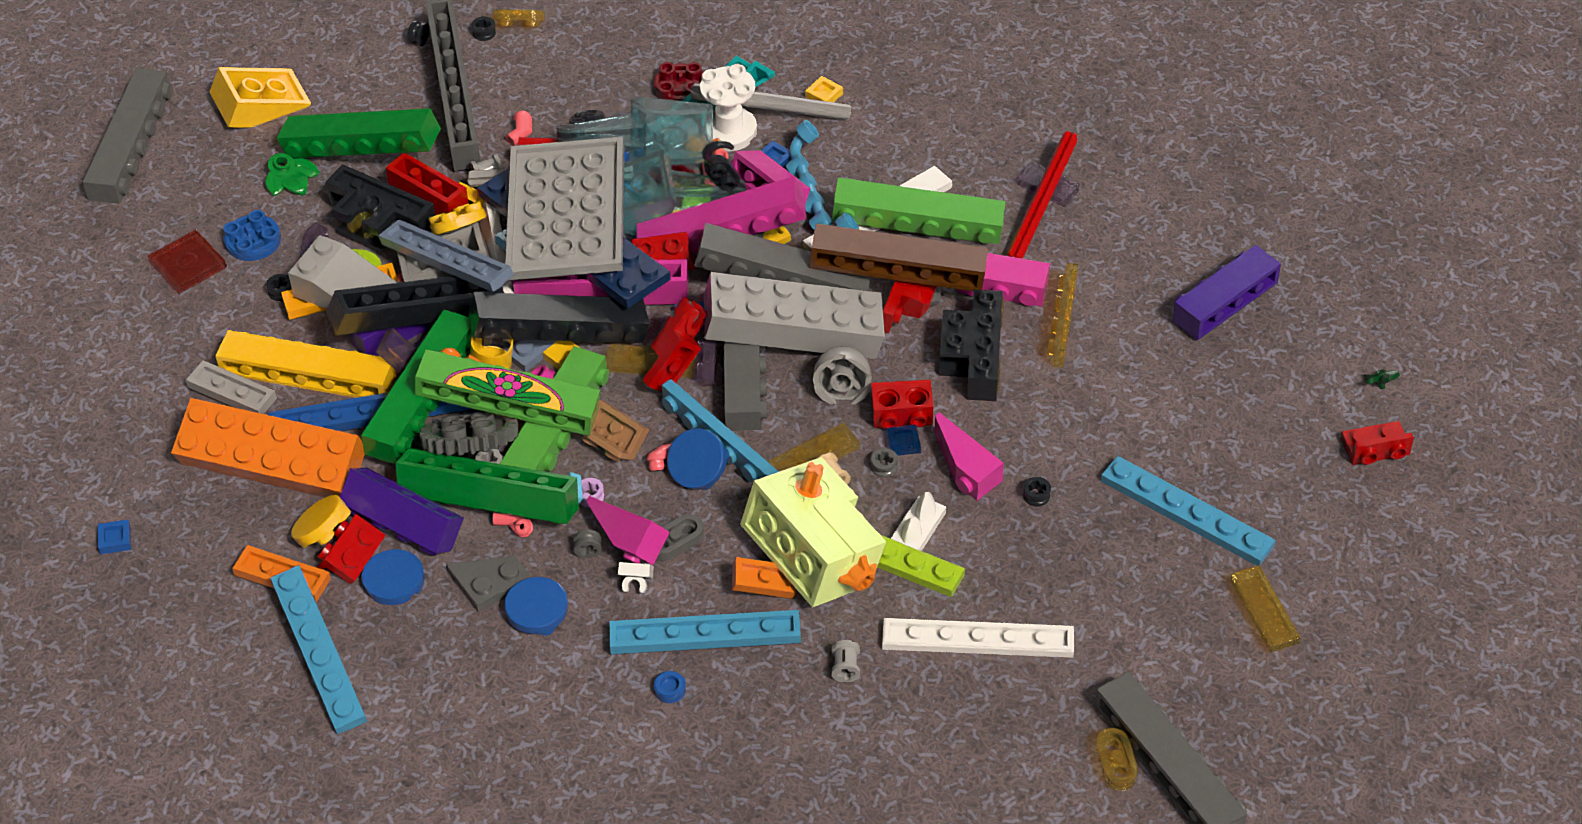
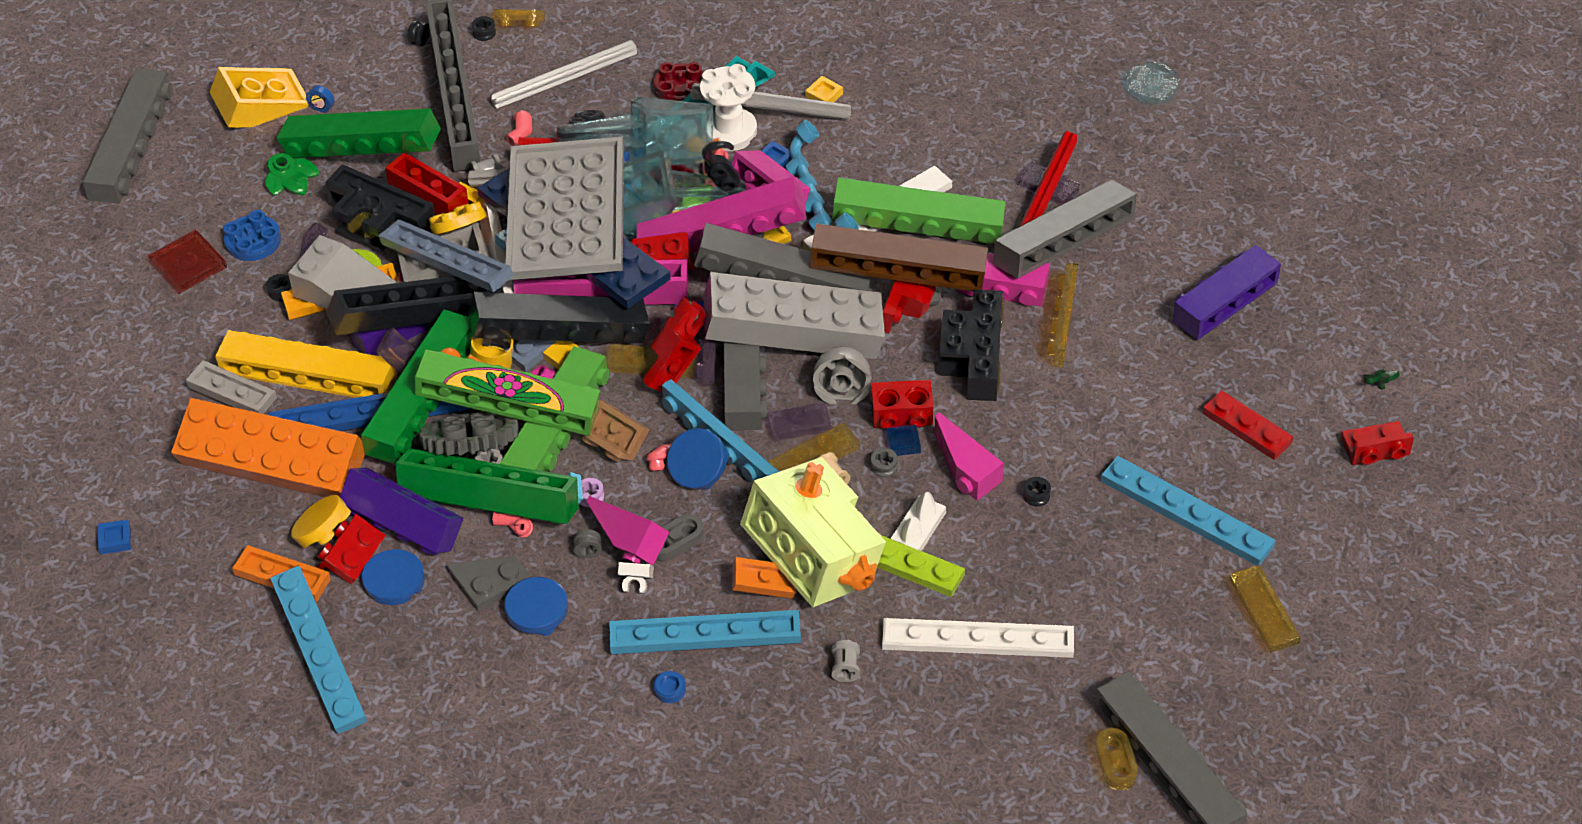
none -> blue tile [306,85,334,113]
none -> axle [490,40,637,109]
none -> clear purple plate [767,402,832,442]
none -> dark grey brick [993,180,1137,279]
none -> clear light blue tile [1125,62,1180,105]
none -> red plate [1202,390,1293,460]

